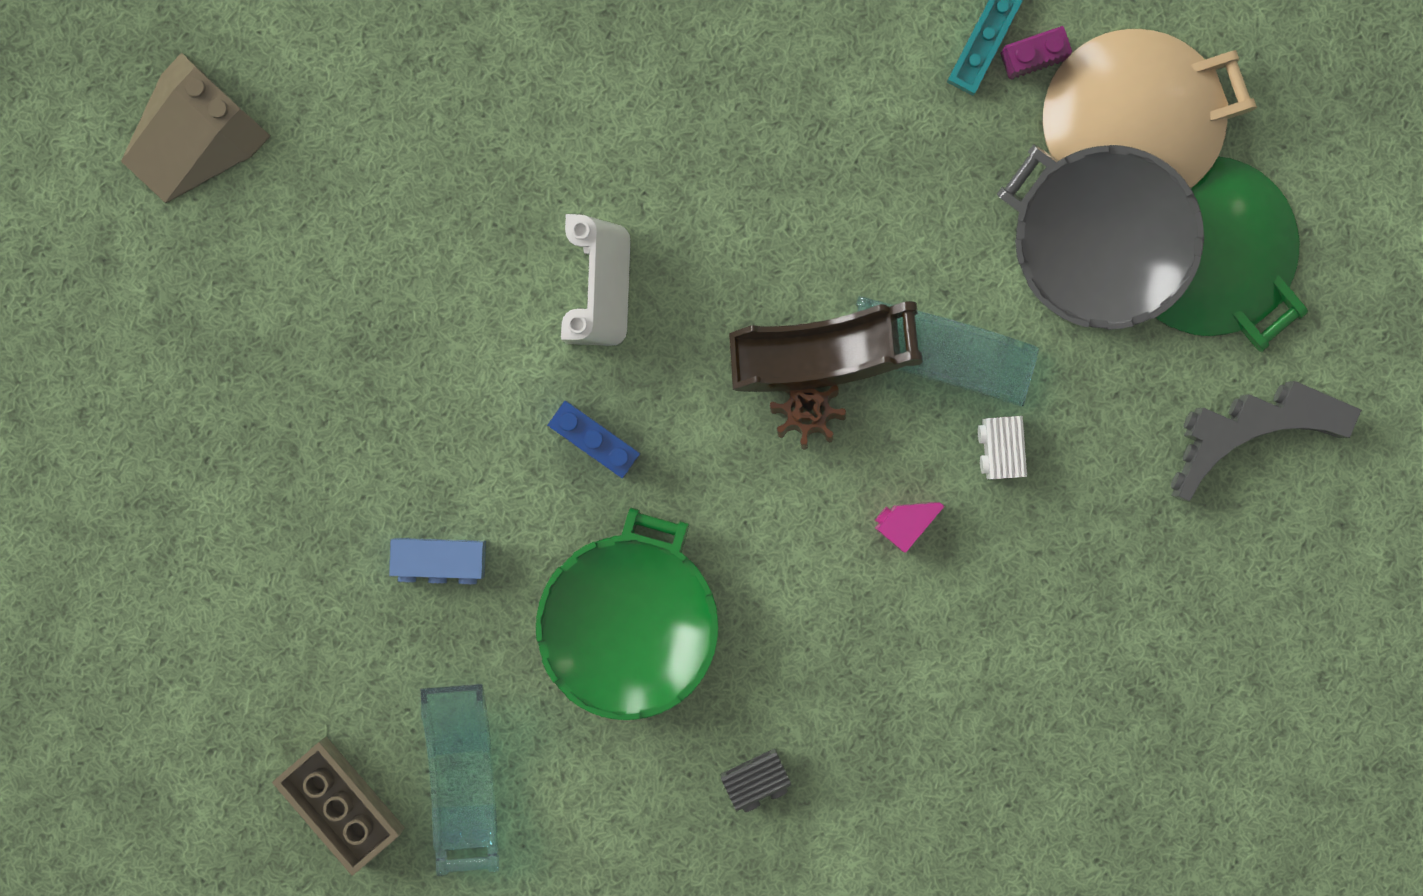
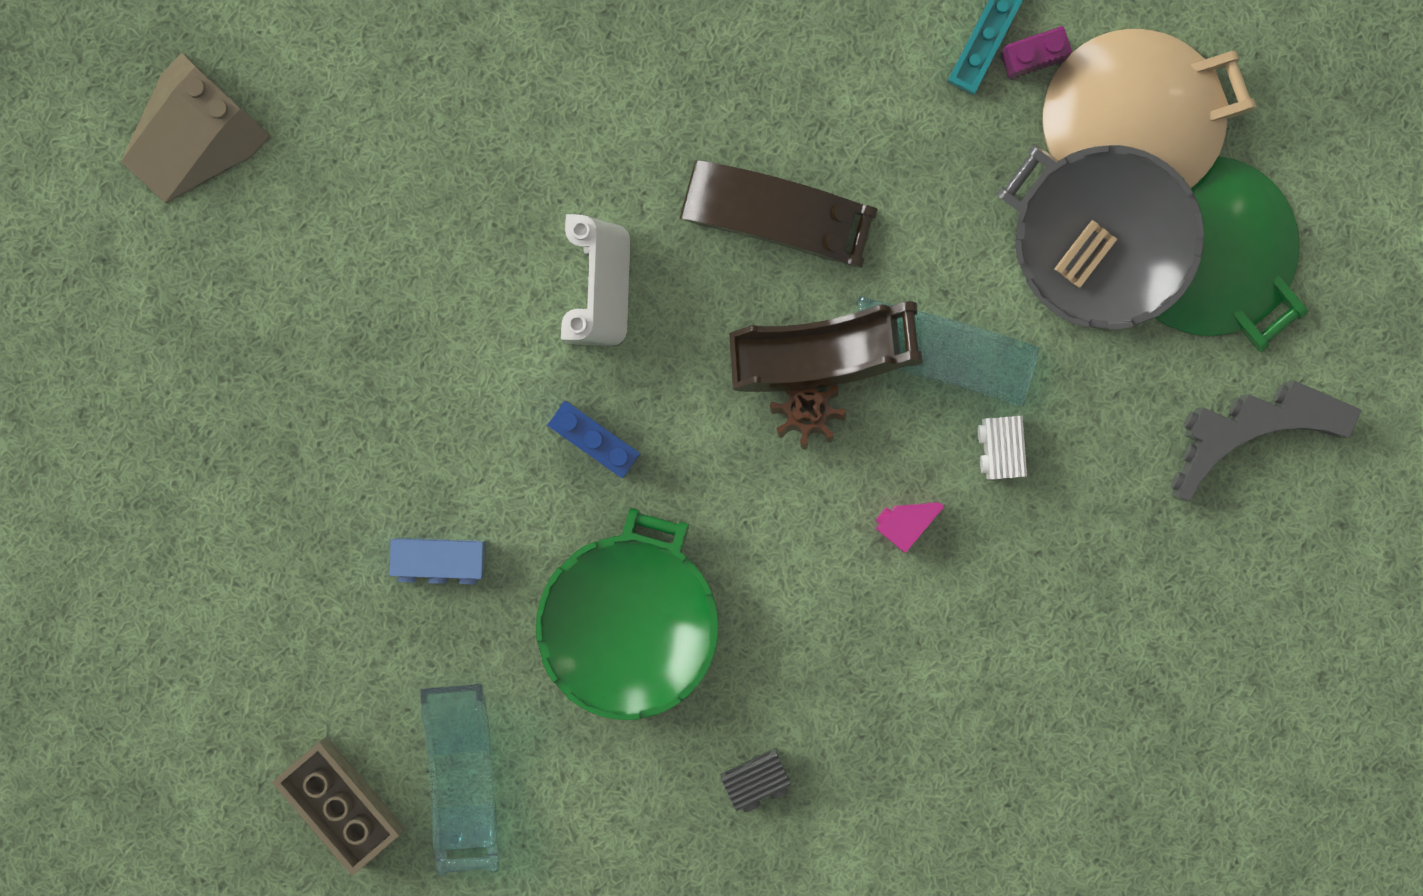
none -> dark brown windscreen [679,160,878,268]
none -> tan tile [1054,220,1117,288]

